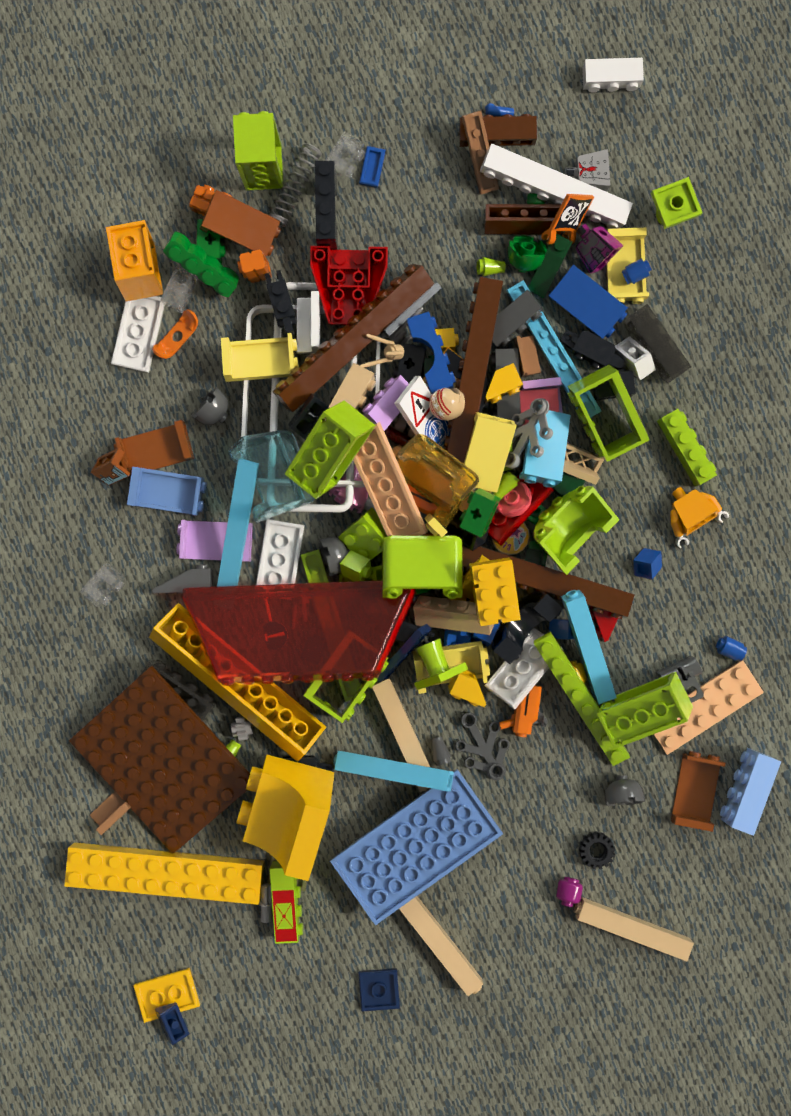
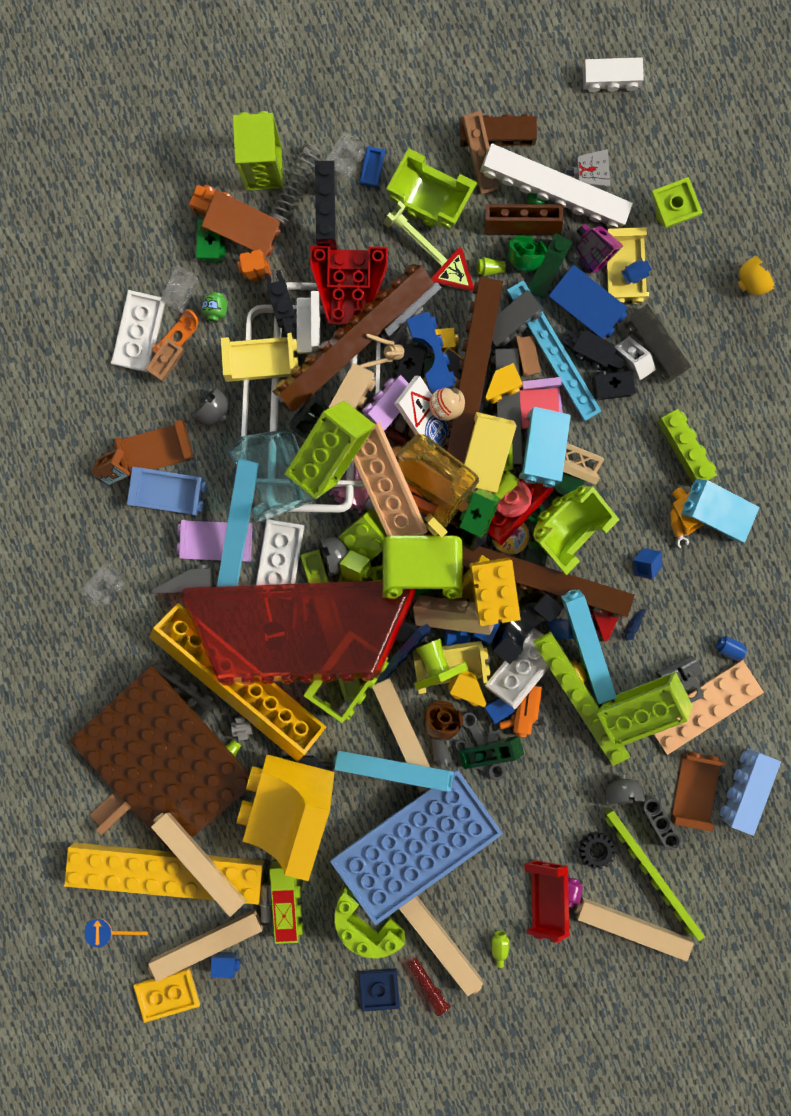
light orange container [106,220,164,302] -> none
dark blue slope [155,1002,189,1046] -> none
green brick [163,231,239,297] -> none
blue arm [485,103,514,117] -> none
light grey plant [505,398,553,469] -> none
flag [541,194,594,244] -> none
lime hose [567,364,650,462] -> none
none -> blue piece [85,918,148,948]
none -> medium nougat panel [146,337,185,382]
none -> tan brick [148,909,264,982]
none -> tan brick [151,813,247,917]
none -> bright green head [201,292,228,323]
none -> blue brick [211,952,240,978]
none -> lime cylinder [335,882,405,958]
none -> yellowish green piece [383,201,474,292]
none -> lime cylinder [386,148,477,229]
none -> clear red pin [407,957,451,1016]
none -> reddish brown cylinder [423,701,463,741]
none -> dark green slope [459,736,524,769]
none -> blue brick [485,697,515,724]
none -> lime plant [491,931,510,968]
none -> red panel [524,860,569,943]
none -> lime plate [604,807,705,941]
none -> dark blue bar [625,609,646,641]
none -> dark grey beam [640,795,681,850]
none -> medium azure panel [681,479,760,543]
none -> yellow cylinder [737,255,774,296]

